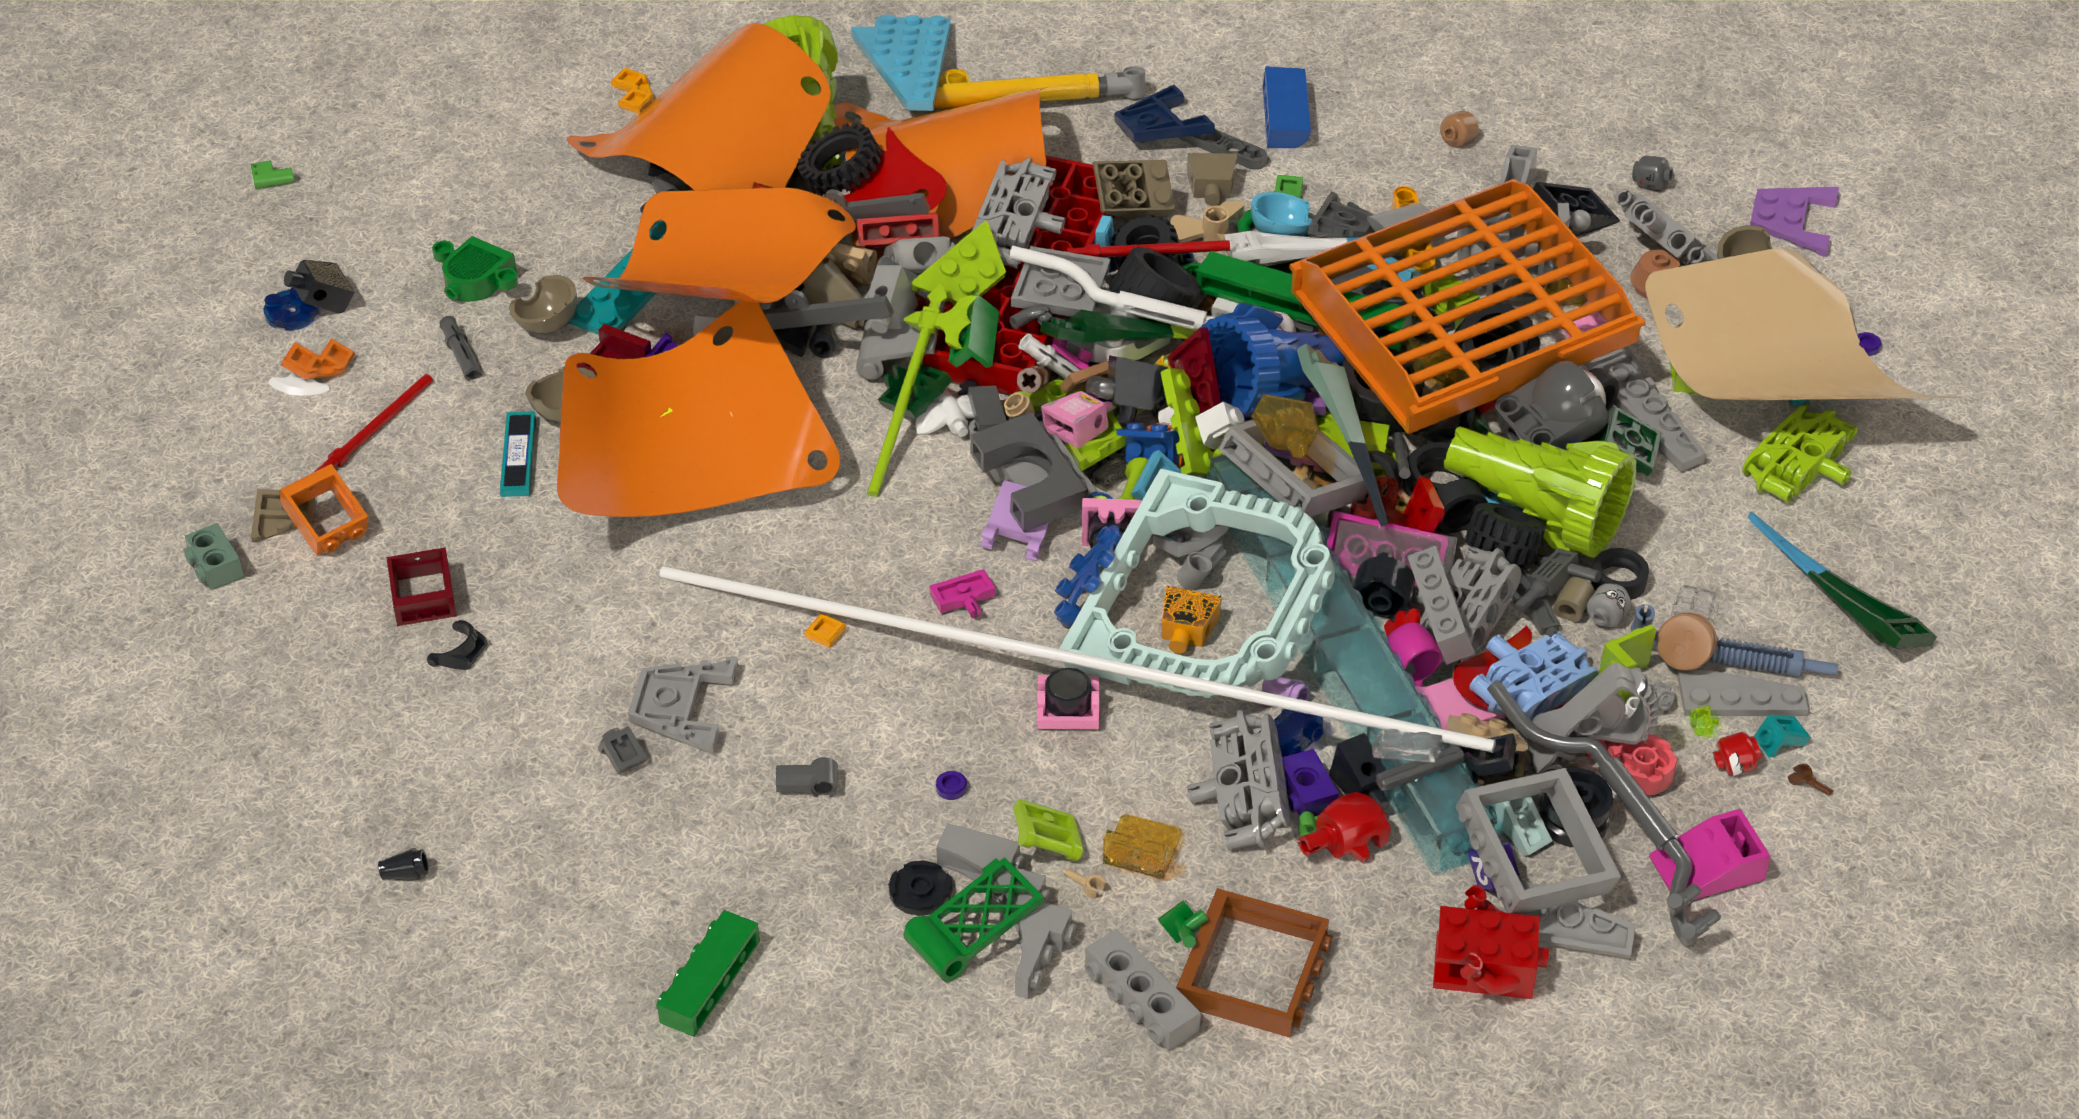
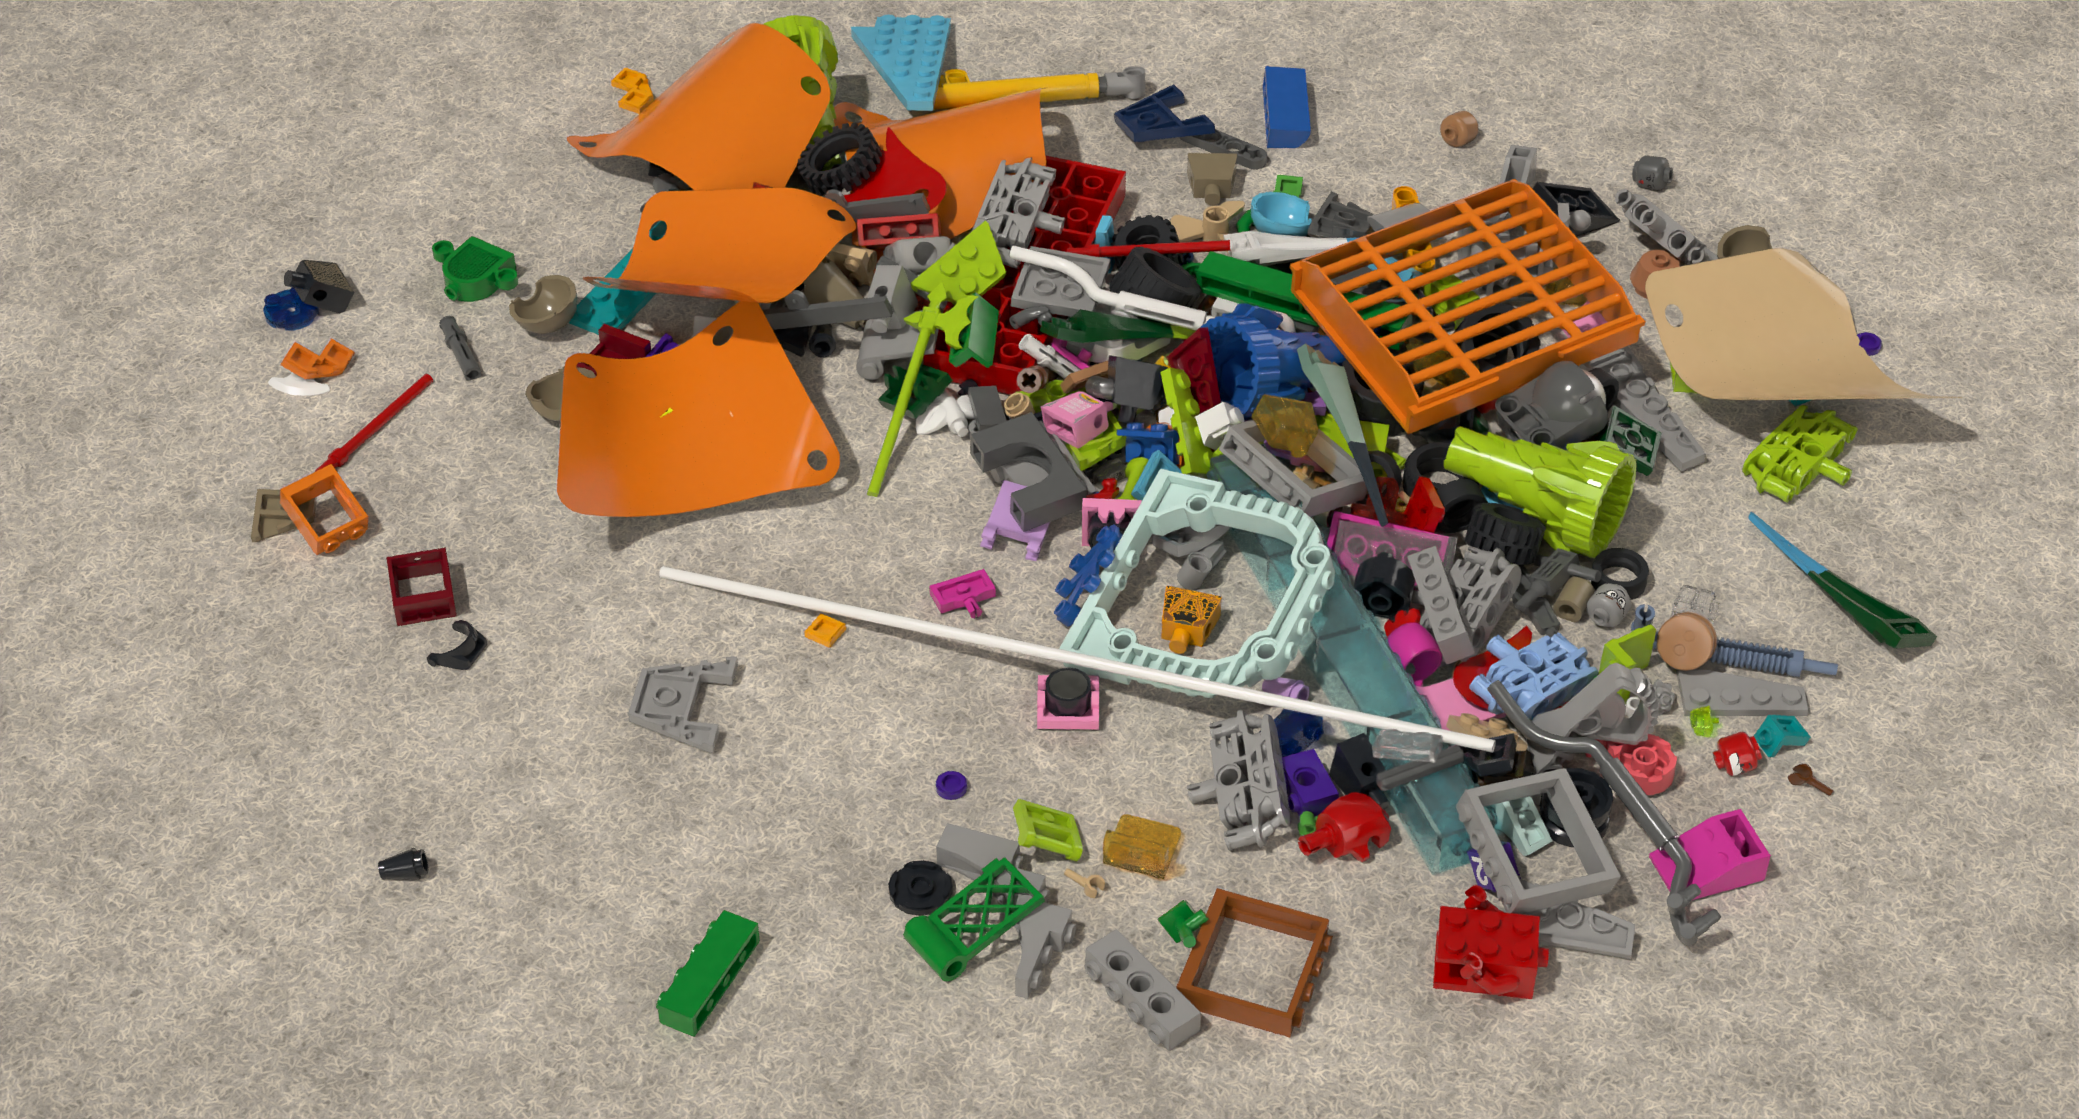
sand green brick [183,523,244,590] -> none
bright green piece [251,160,294,189] -> none
tile [500,411,536,497] -> none
dark grey bracket [598,726,647,774] -> none
dark grey piece [776,757,838,797] -> none
dark tan slope [1093,160,1175,220] -> none
dark grey bar [1392,432,1411,479] -> none
medium lavender wing [1750,187,1839,257] -> none
none -> red arm [1086,478,1119,499]

